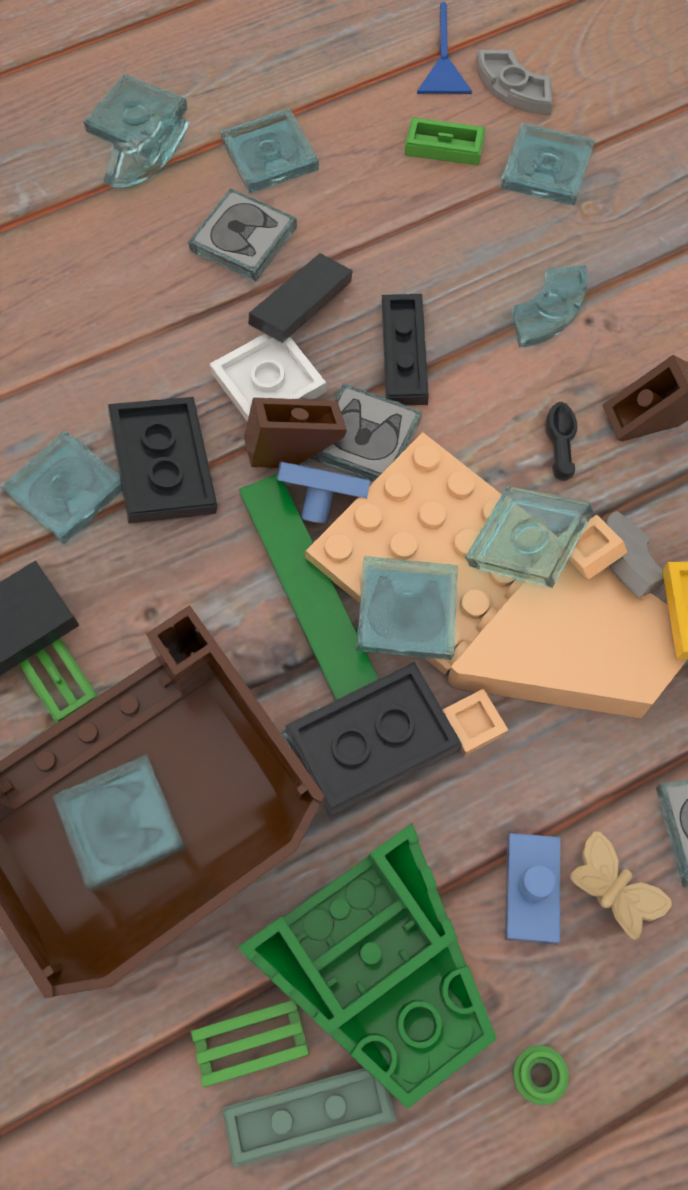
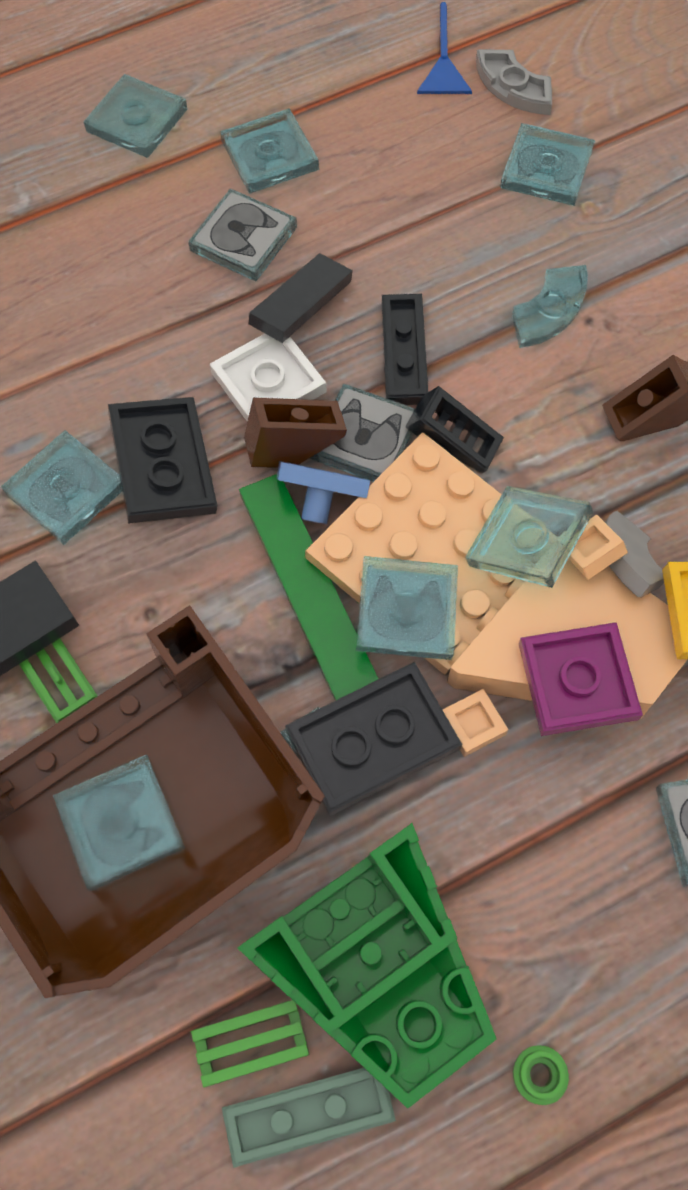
clear light blue tile [104,110,190,187] -> none
bright green tile [405,117,486,166] -> none
medium blue tile [505,833,560,945] -> none
black piece [545,402,577,481] -> none
tan piece [570,832,672,940] -> none
none -> black slope [406,386,504,473]
none -> magenta tile [519,622,643,736]

